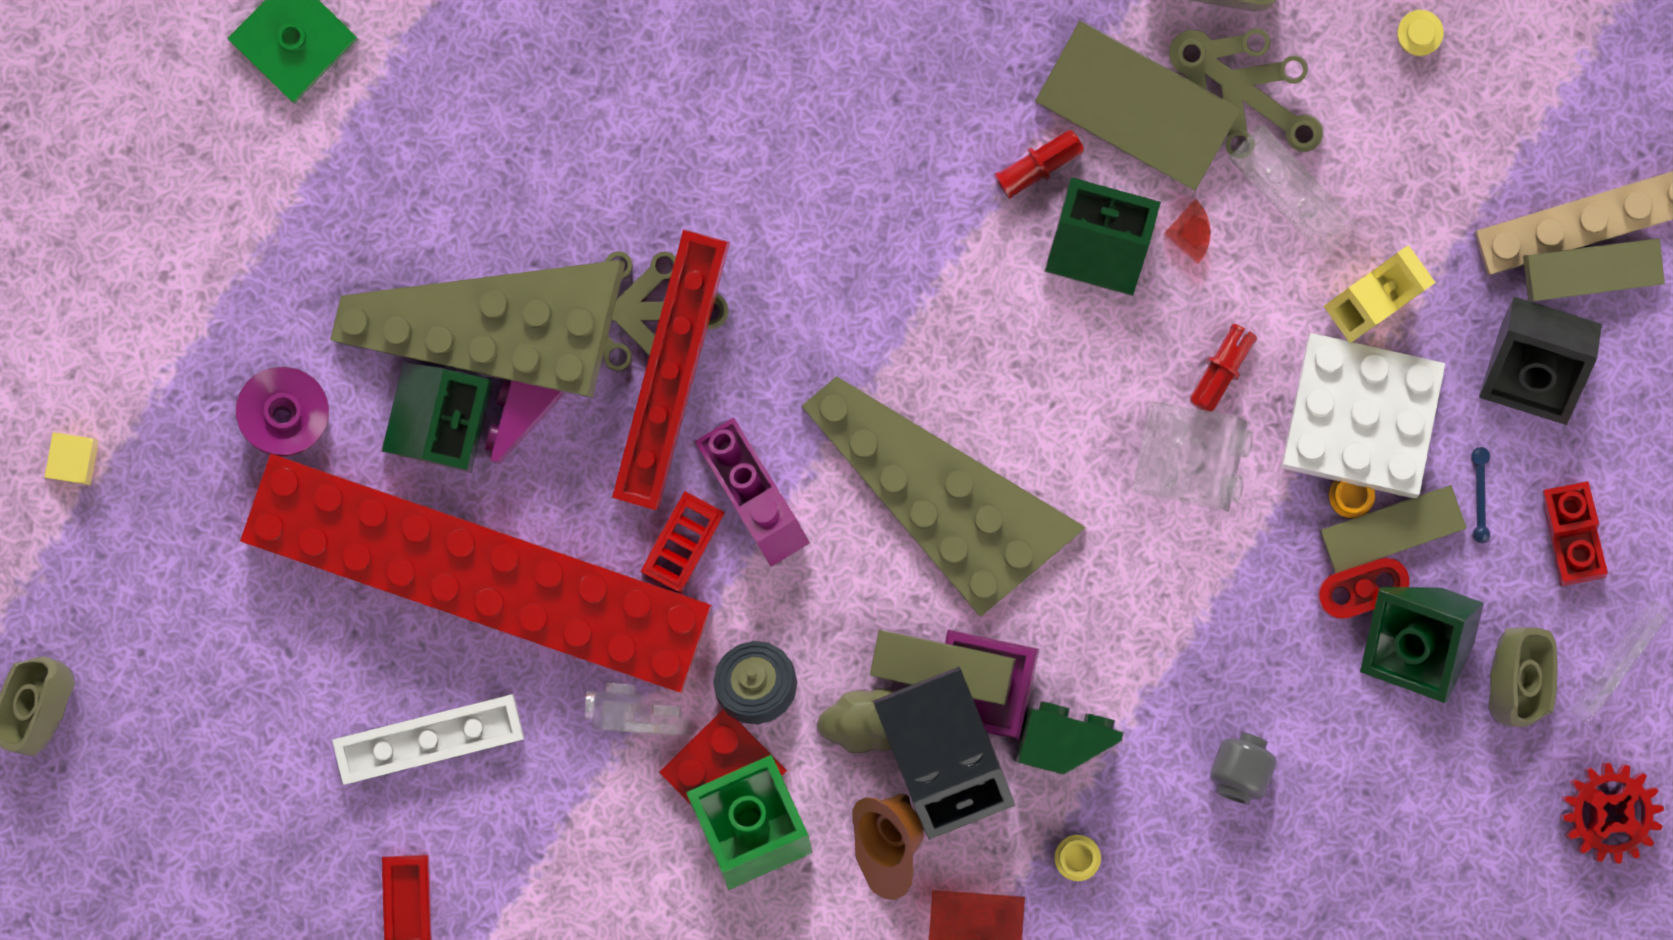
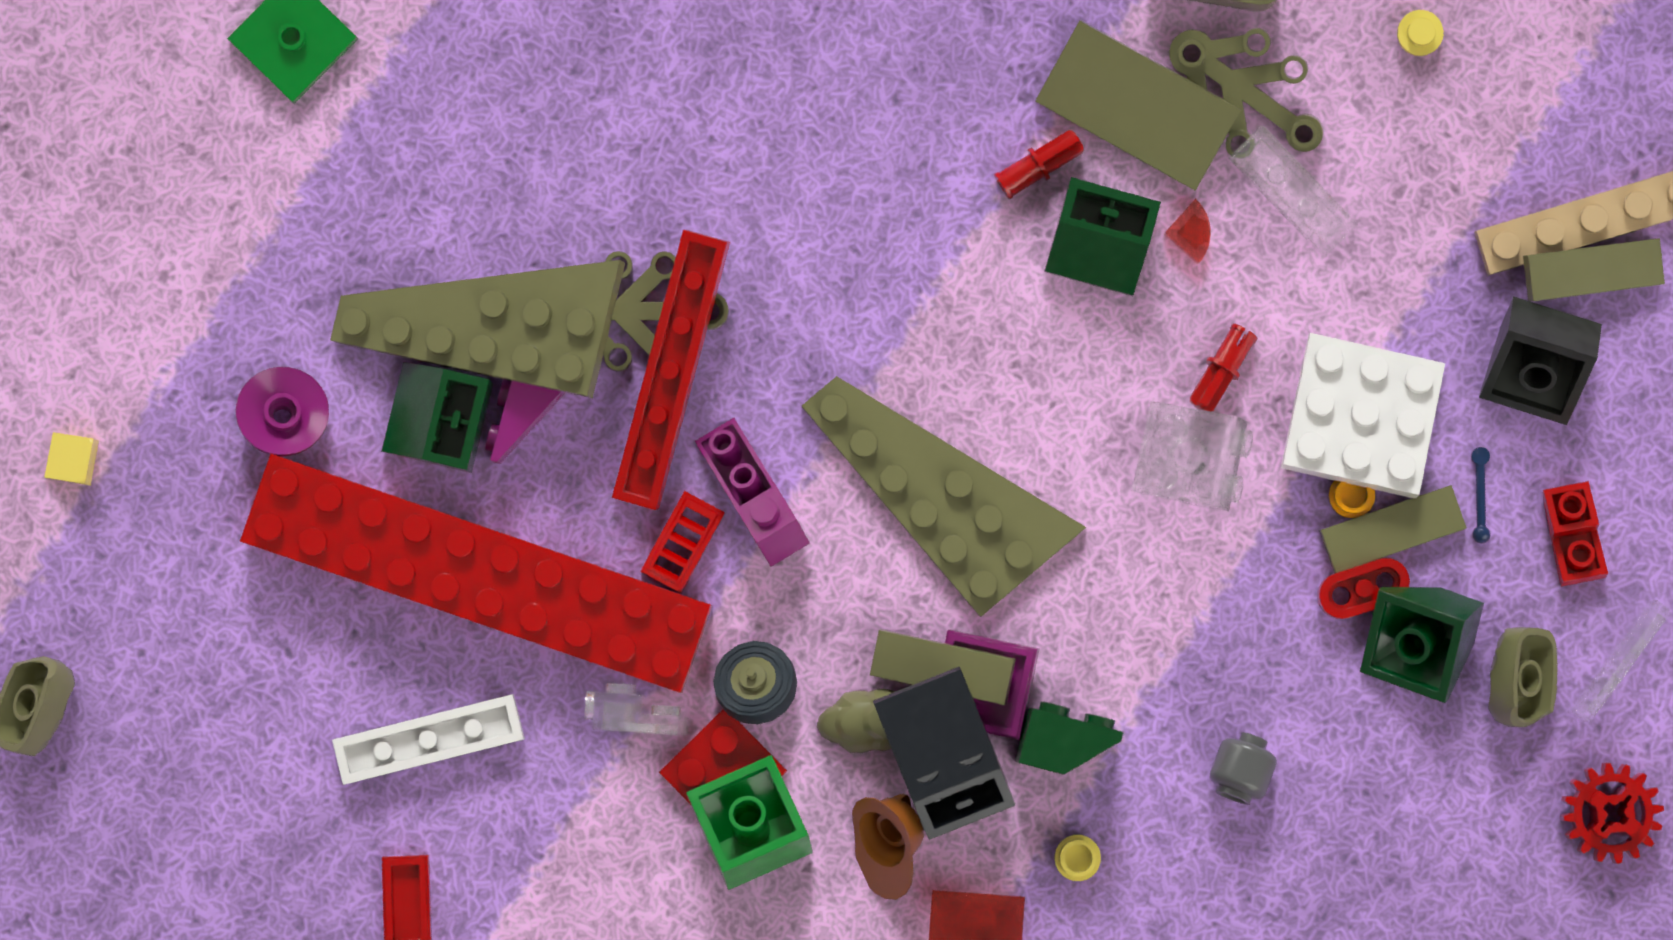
light yellow brick [1323,245,1436,343] -> none

